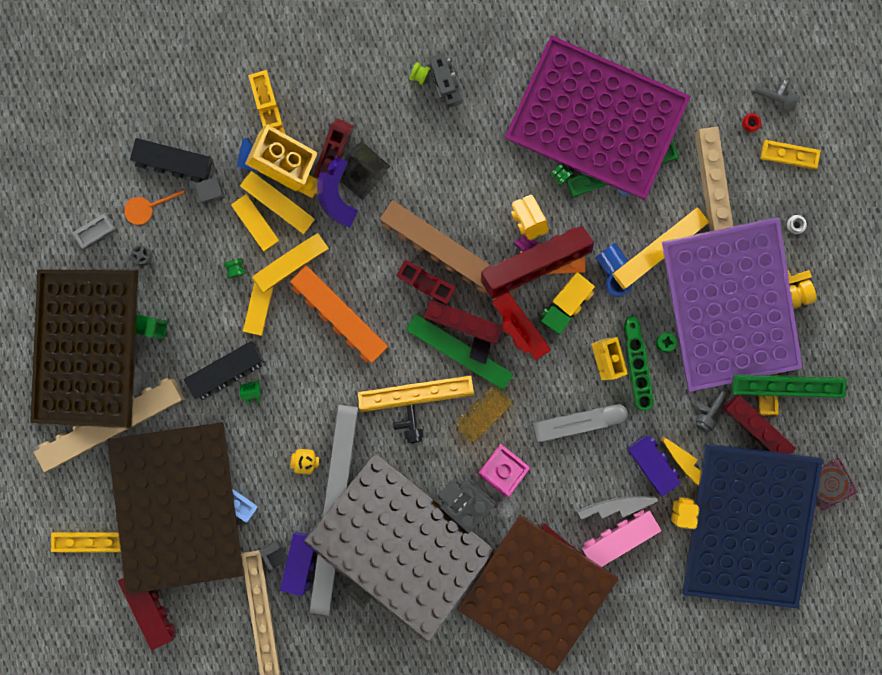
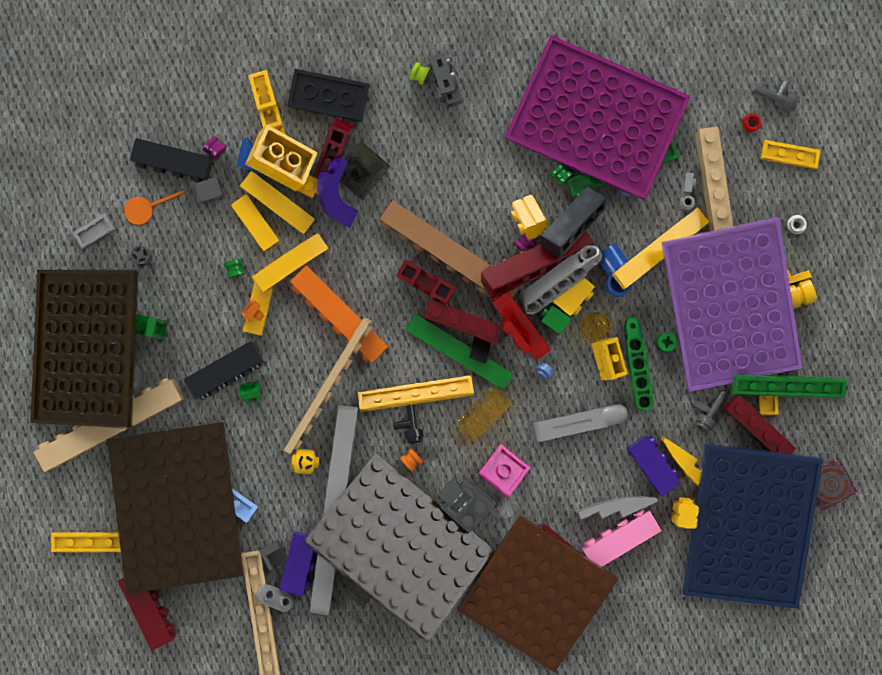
none -> magenta wheel [203,136,227,160]
none -> orange tile [241,299,265,321]
none -> light grey plate [256,584,294,612]
none -> tan plate [284,317,372,454]
none -> black plate [287,69,370,122]
none -> orange wheel [400,448,424,472]
none -> light grey piece [518,246,602,315]
none -> medium blue plate [536,363,554,380]
none -> black brick [541,187,606,258]
none -> clear yellow hair [580,312,611,341]
none -> light grey plate [678,172,696,211]

